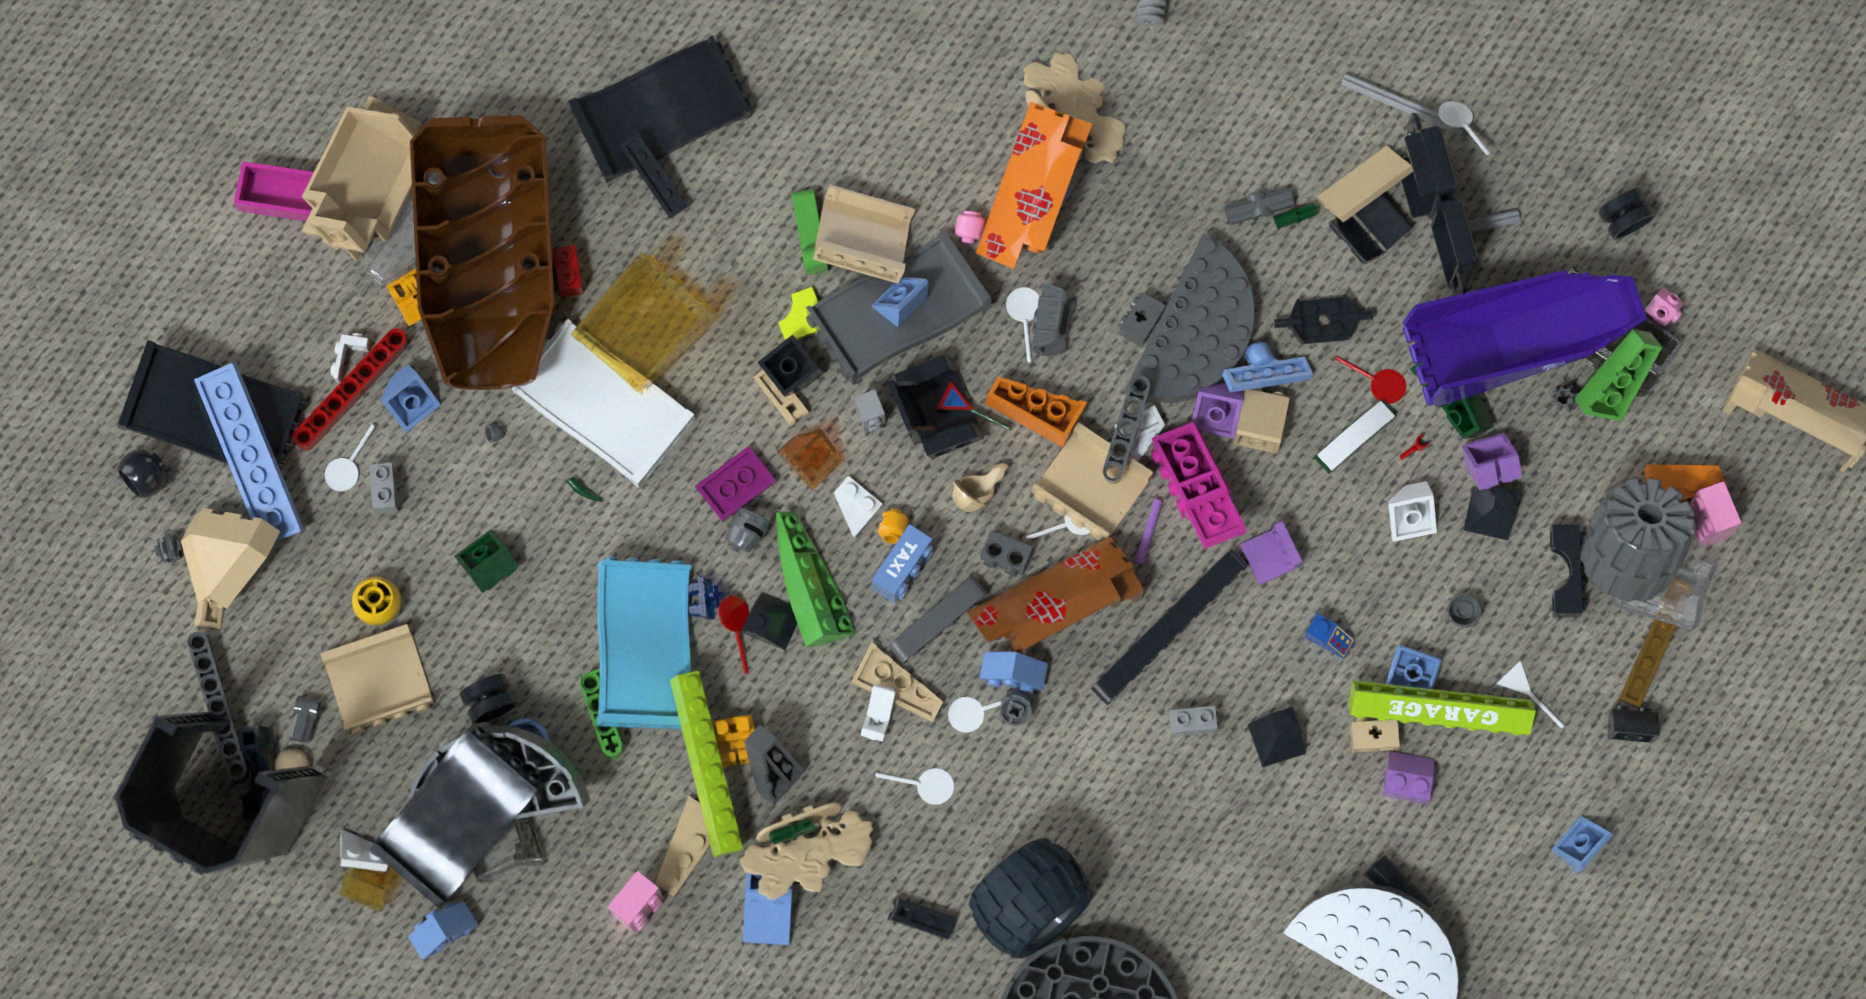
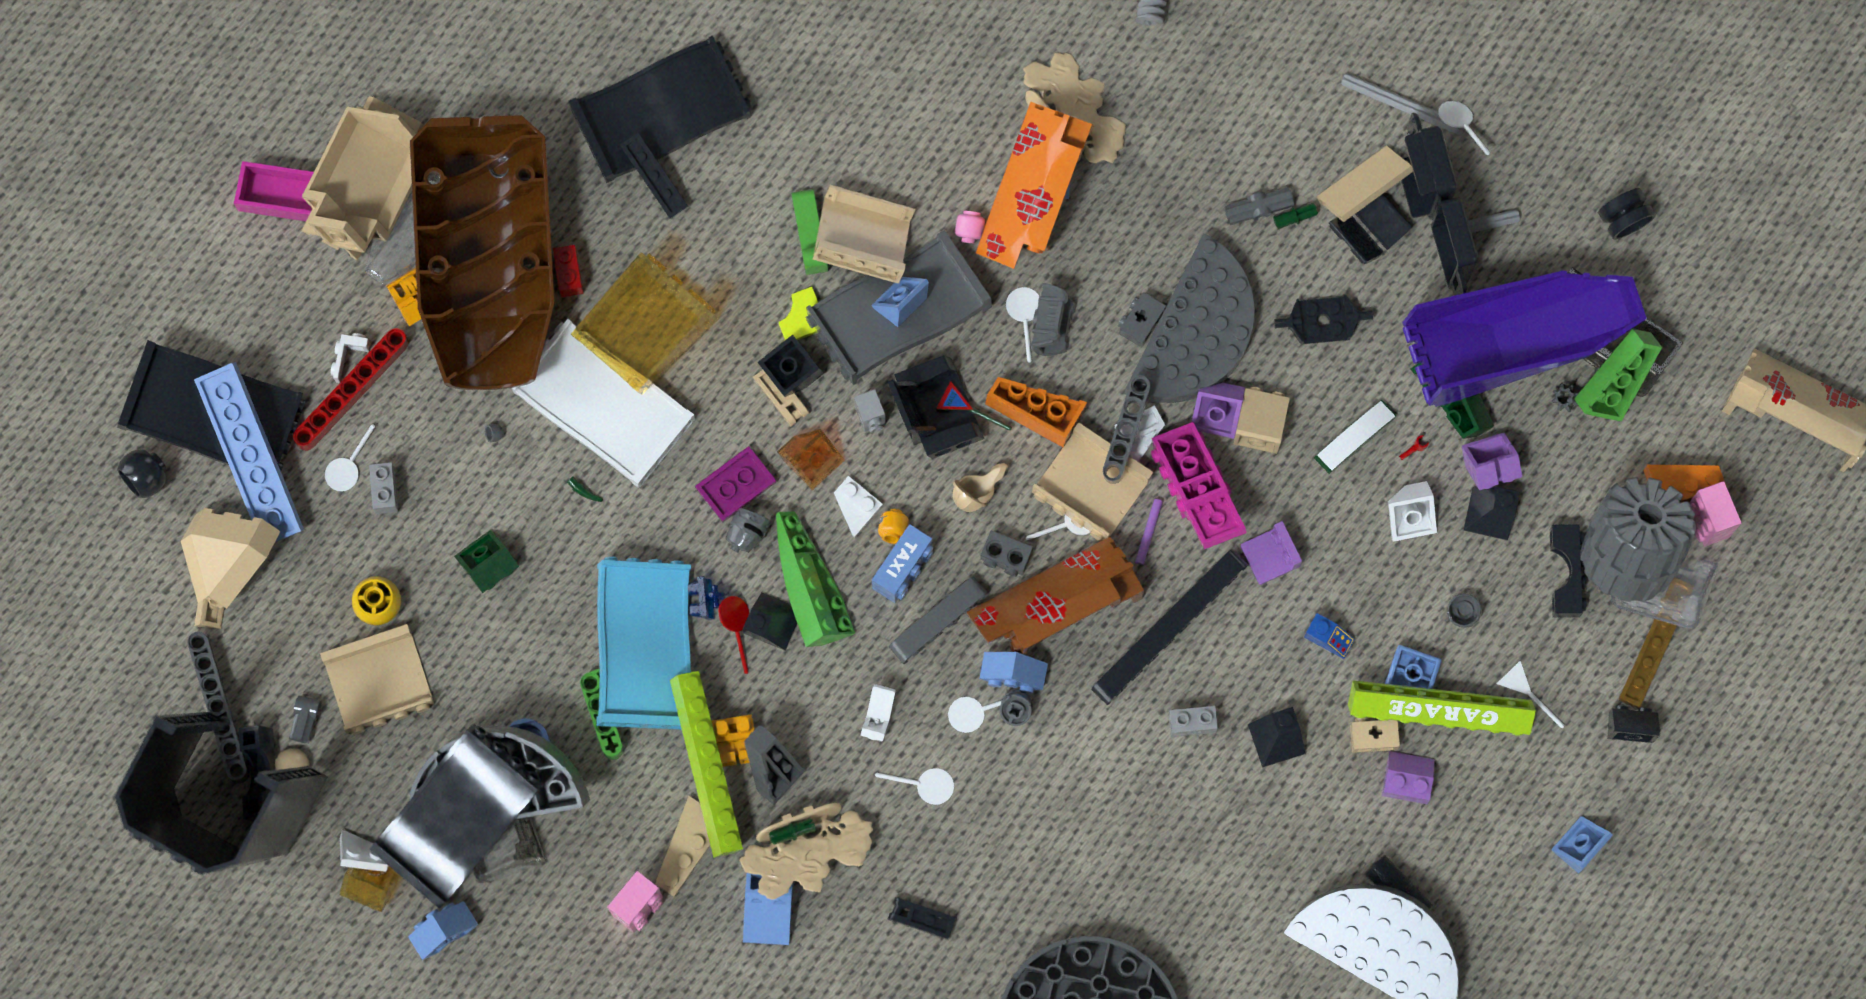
dark grey gear [154,535,184,563] -> none
medium blue slope [381,364,441,433] -> none
black wheel [459,673,518,724] -> none
tan wing [851,642,943,723] -> none
black wheel [969,838,1093,959] -> none
medium blue plate [1222,342,1313,393] -> none
red piece [1335,356,1406,404] -> none
bright pink brick [1644,287,1684,327] -> none

